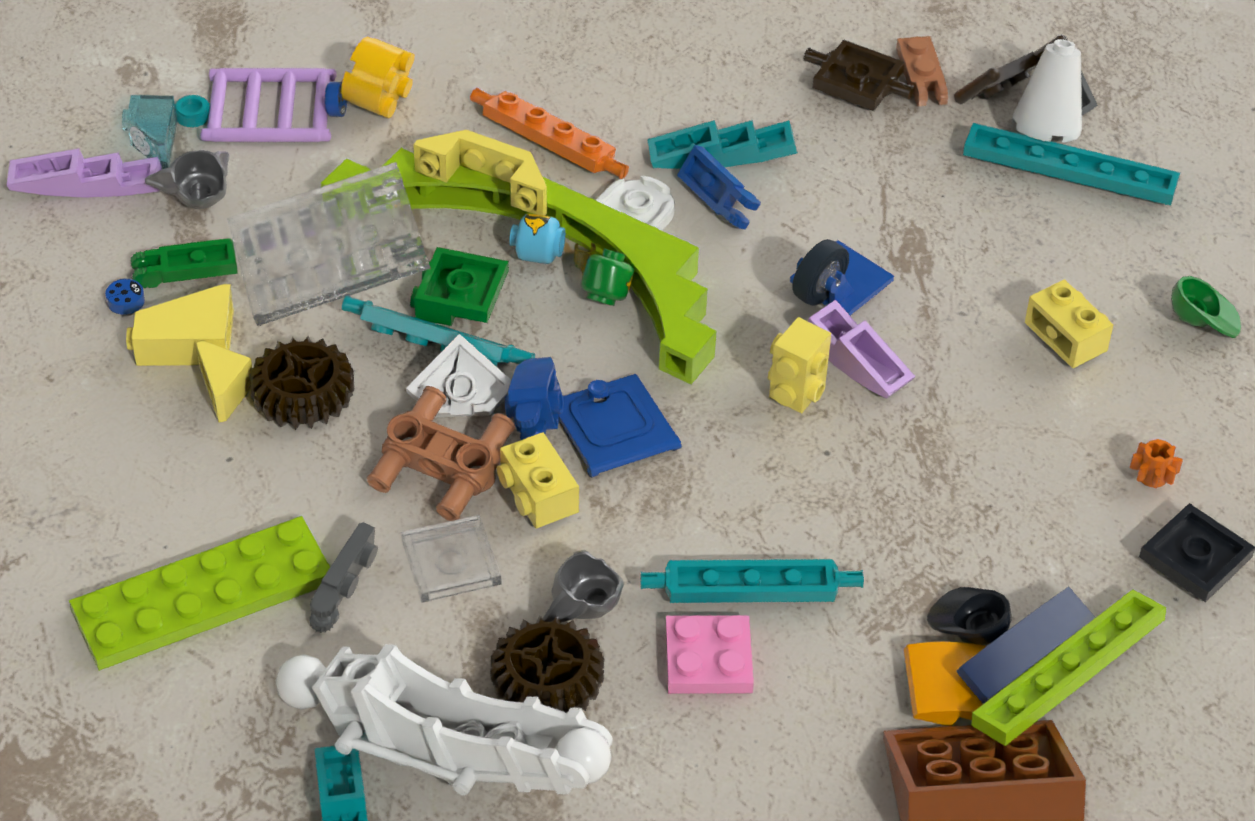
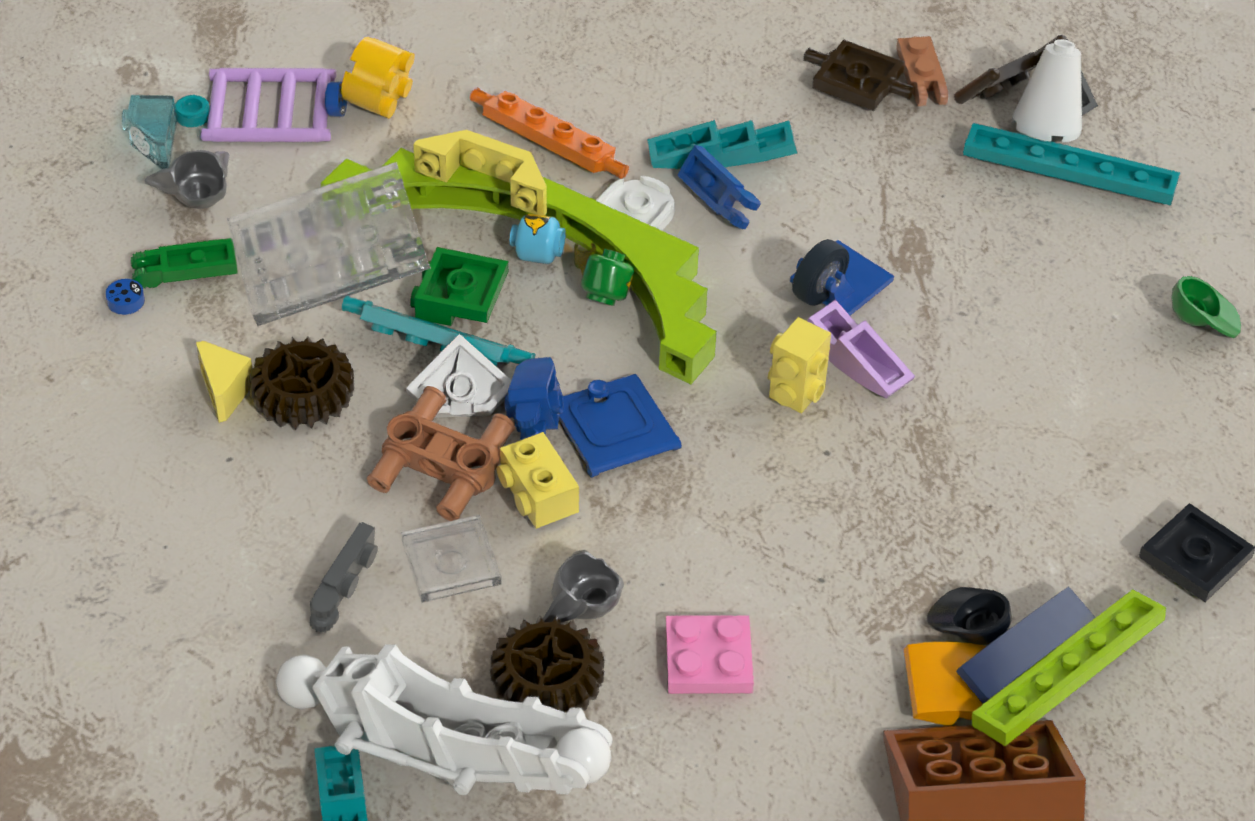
lavender slope [7,148,162,197] -> none
lime plate [69,516,330,671] -> none
light yellow slope [126,284,234,366] -> none
teal plate [640,559,864,603] -> none
light yellow brick [1024,279,1114,368] -> none
orange gear [1130,439,1183,488] -> none

